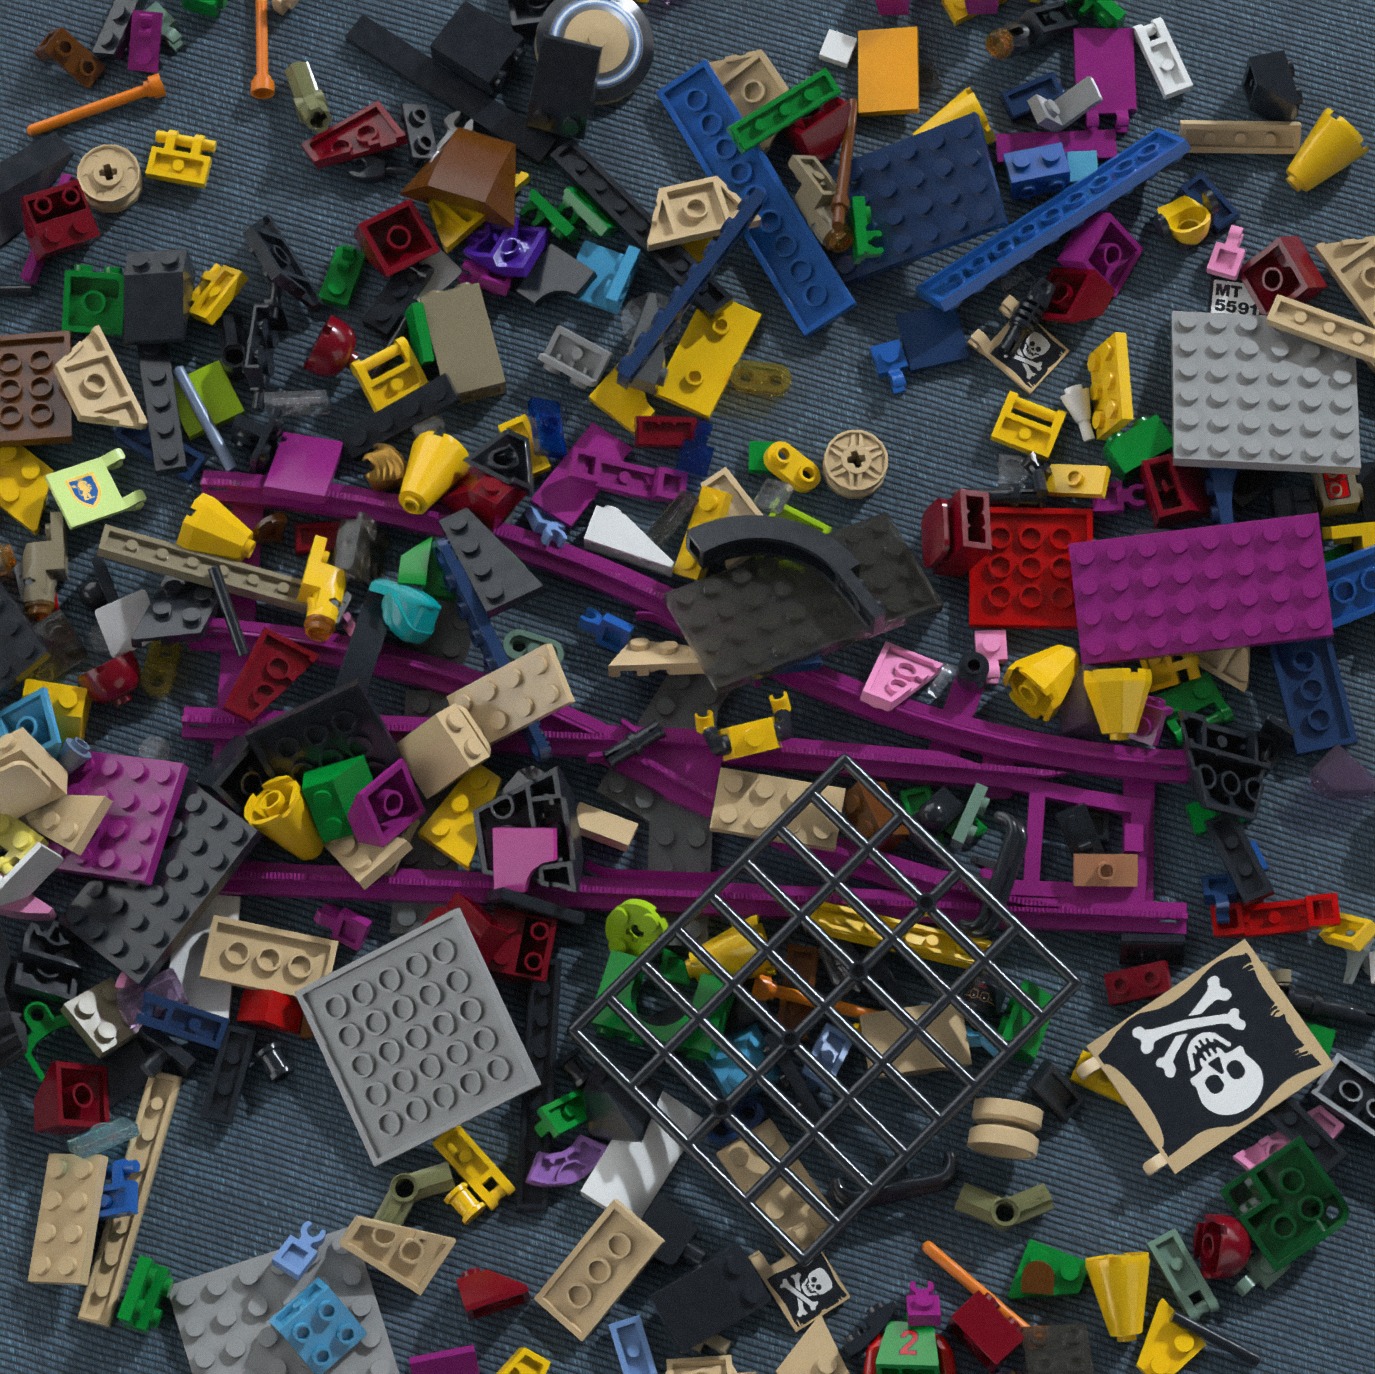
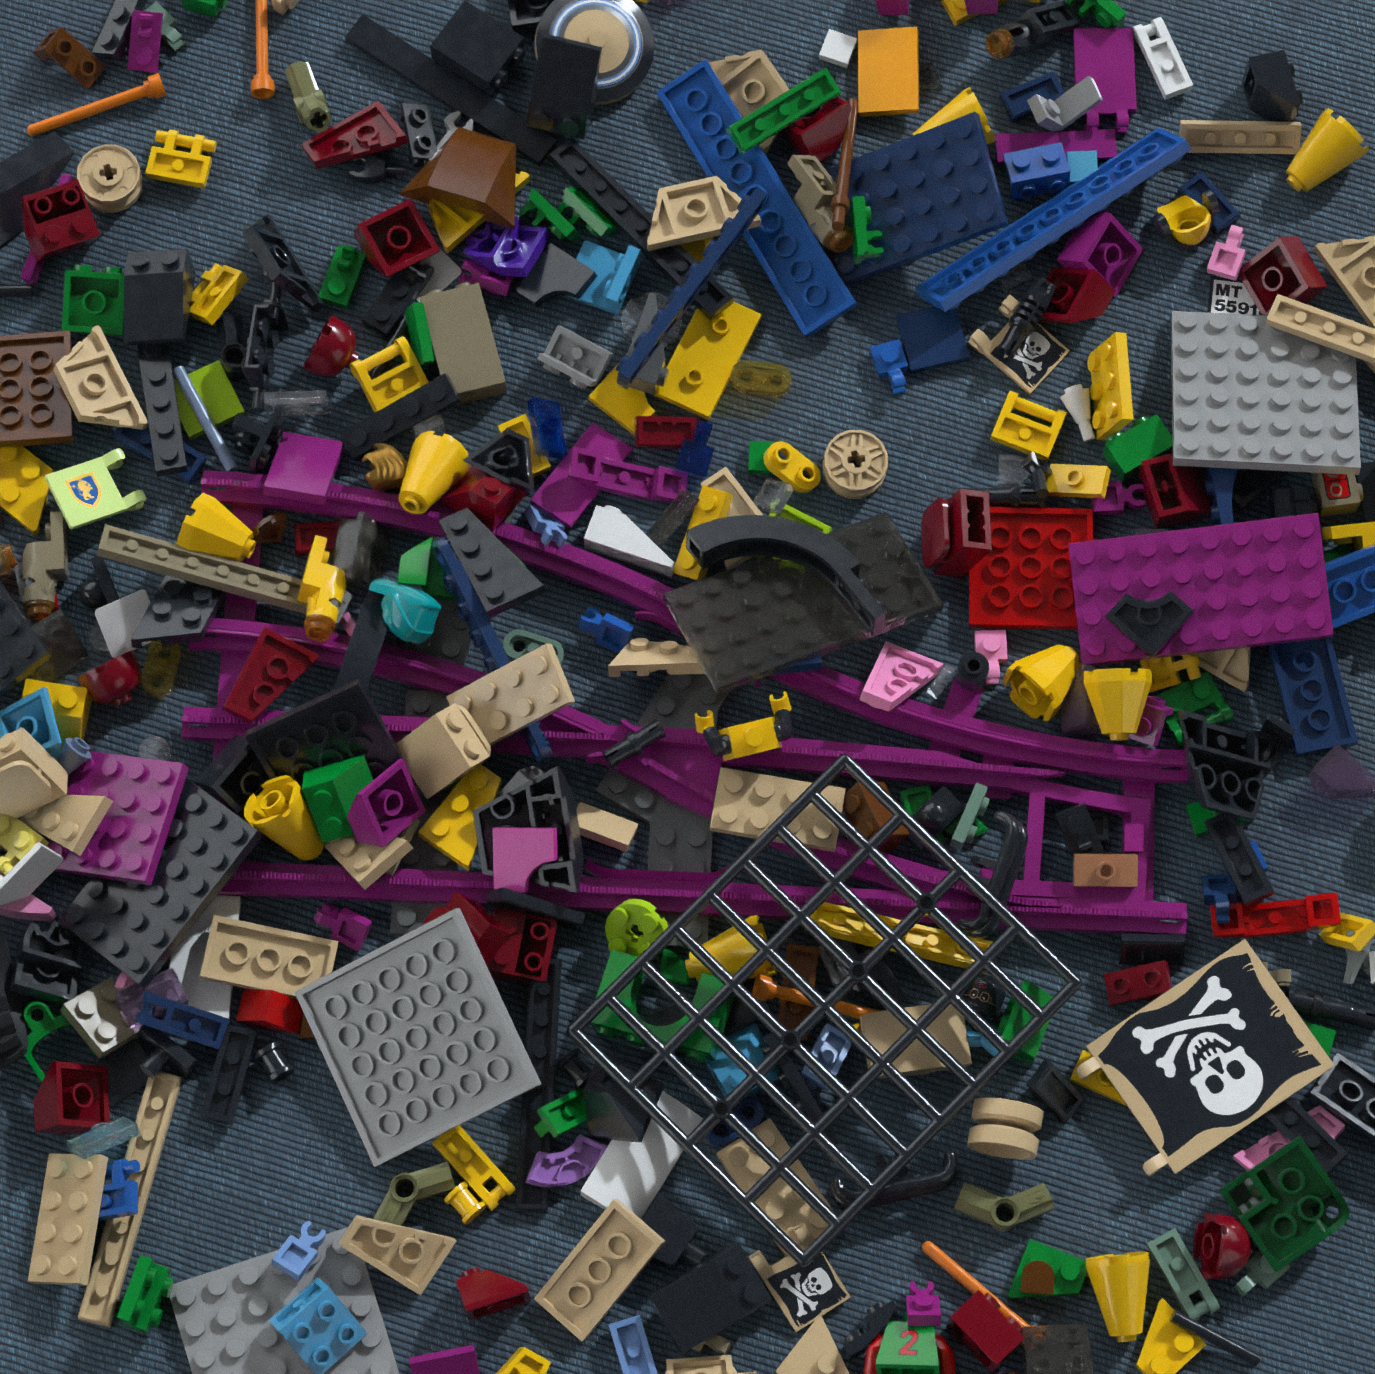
black bar [208,566,250,658] -> none
none -> black tile [1105,591,1195,659]

